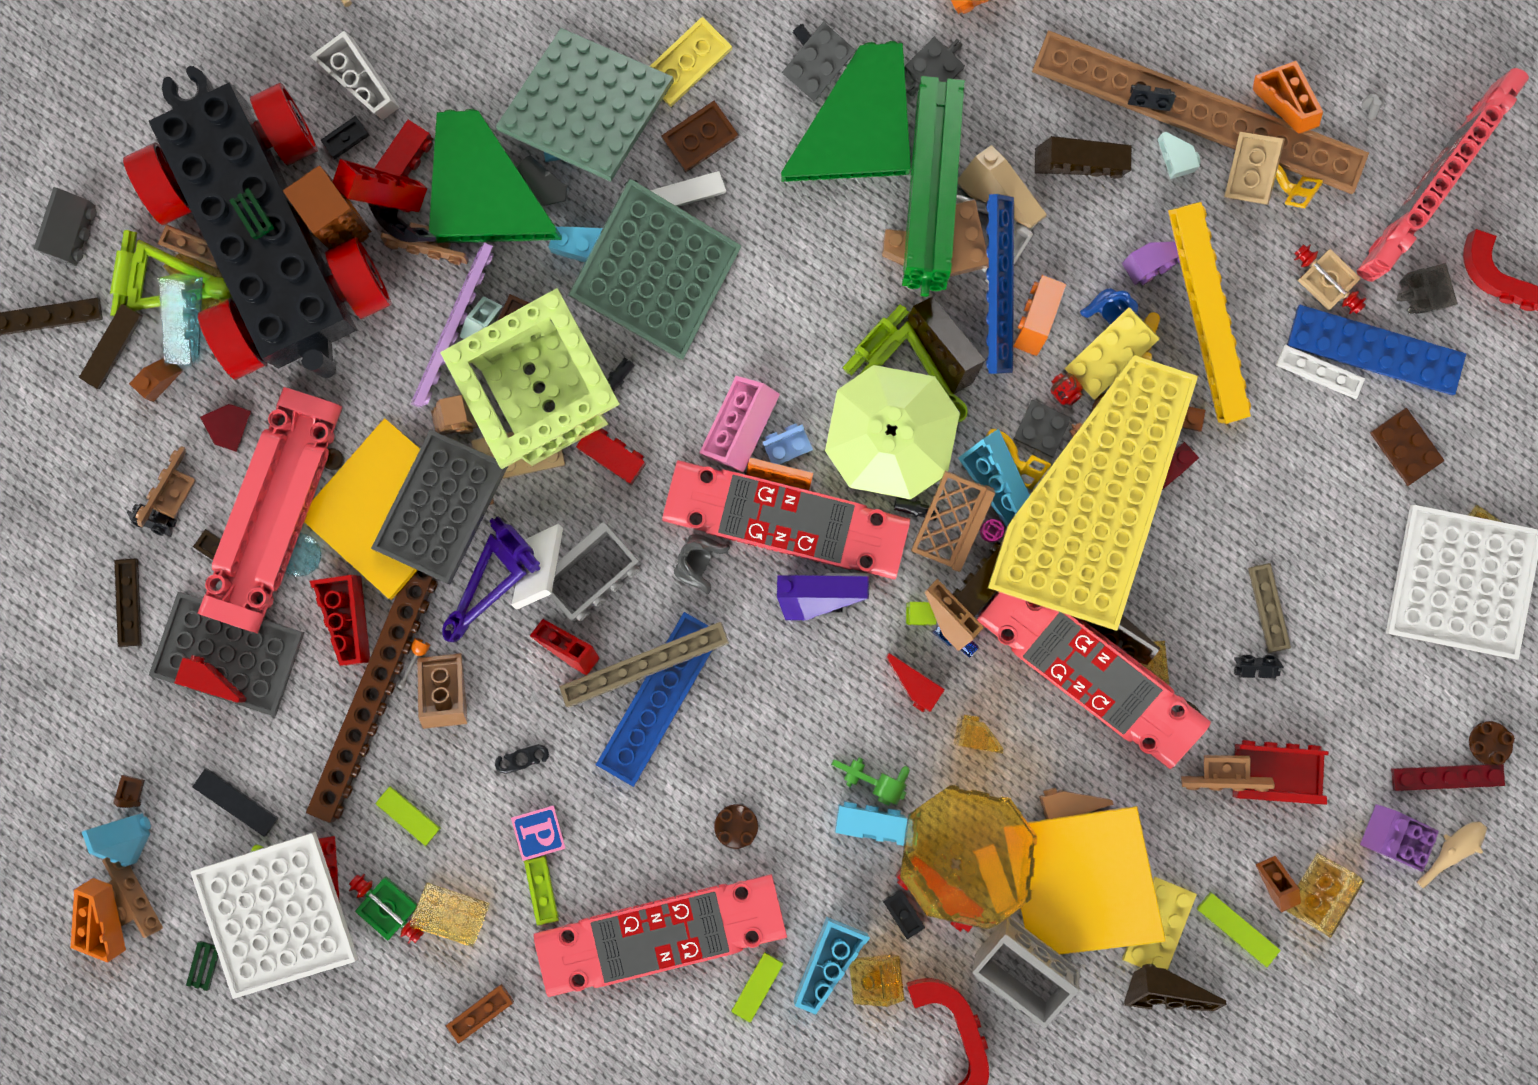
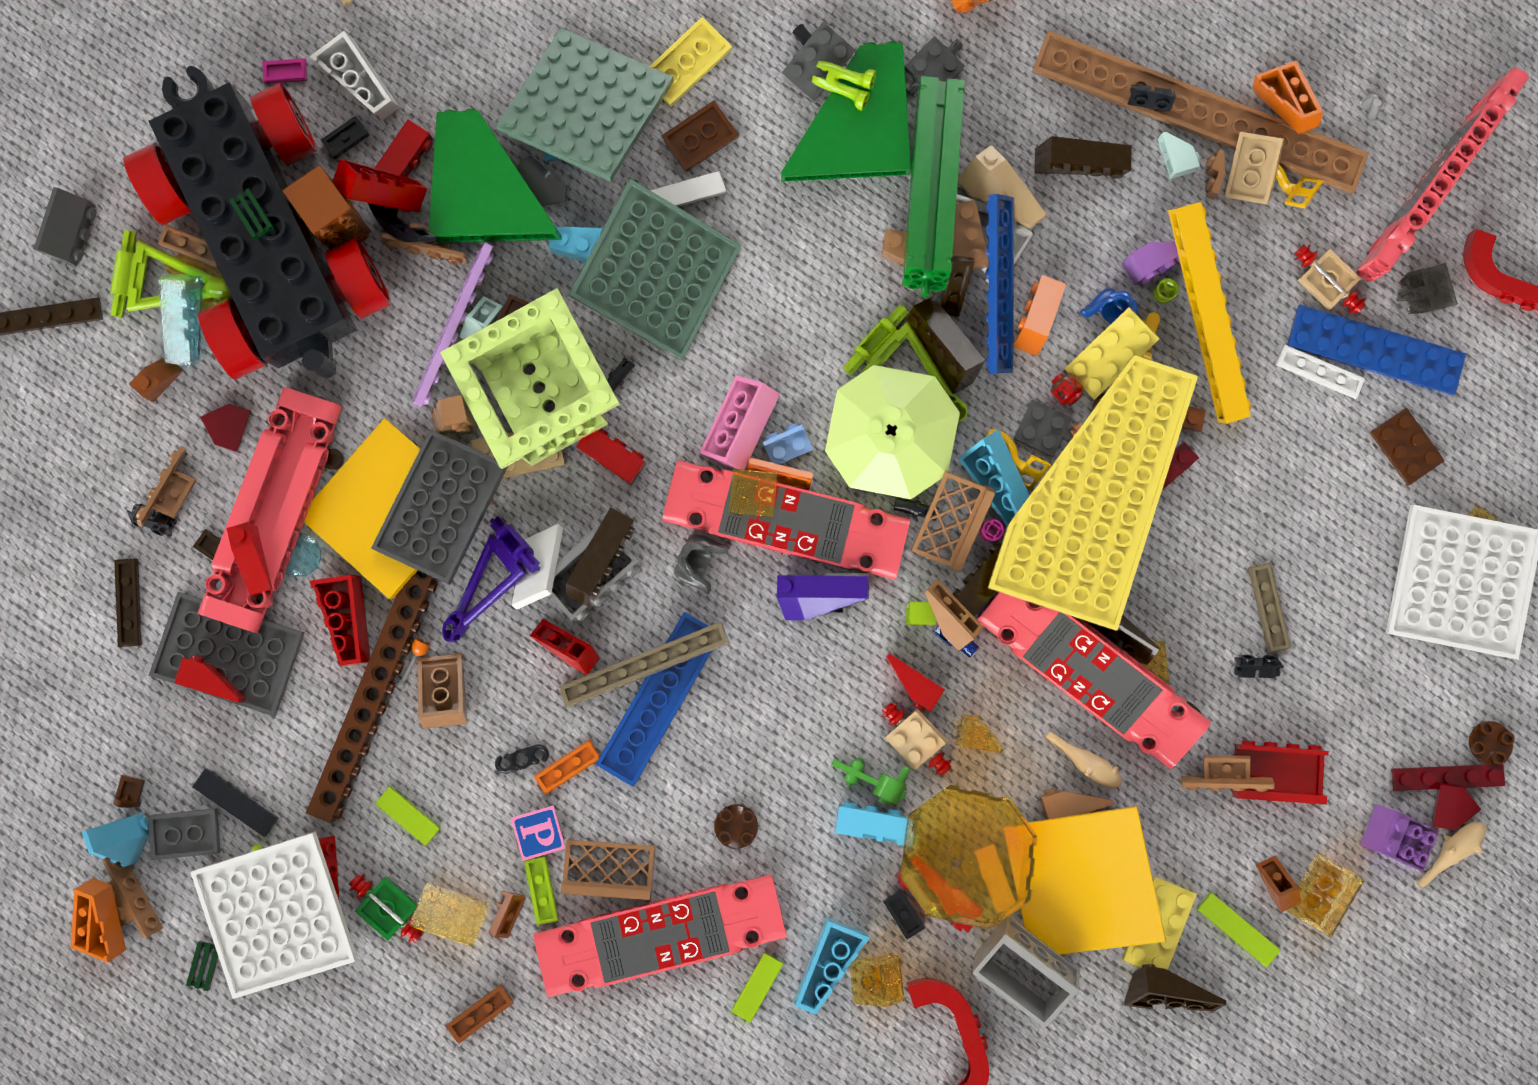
dark brown tile [79,304,143,389] -> none
none -> dark grey plate [148,808,221,860]
none -> red slope [226,522,273,596]
none -> dark pink tile [262,58,308,84]
none -> dark orange plate [488,891,526,938]
none -> orange tile [534,740,600,795]
none -> medium nougat fence [560,840,655,901]
none -> dark brown wedge [566,507,635,608]
none -> clear yellow plate [729,469,777,517]
none -> lime piece [811,61,877,111]
none -> tan plate [881,702,952,776]
none -> dark brown tile [939,256,974,317]
none -> tan piece [1045,731,1122,788]
none -> lime wheel [1153,278,1179,304]
none -> medium nougat slope [1205,149,1225,200]
none -> dark red slope [1431,782,1481,830]

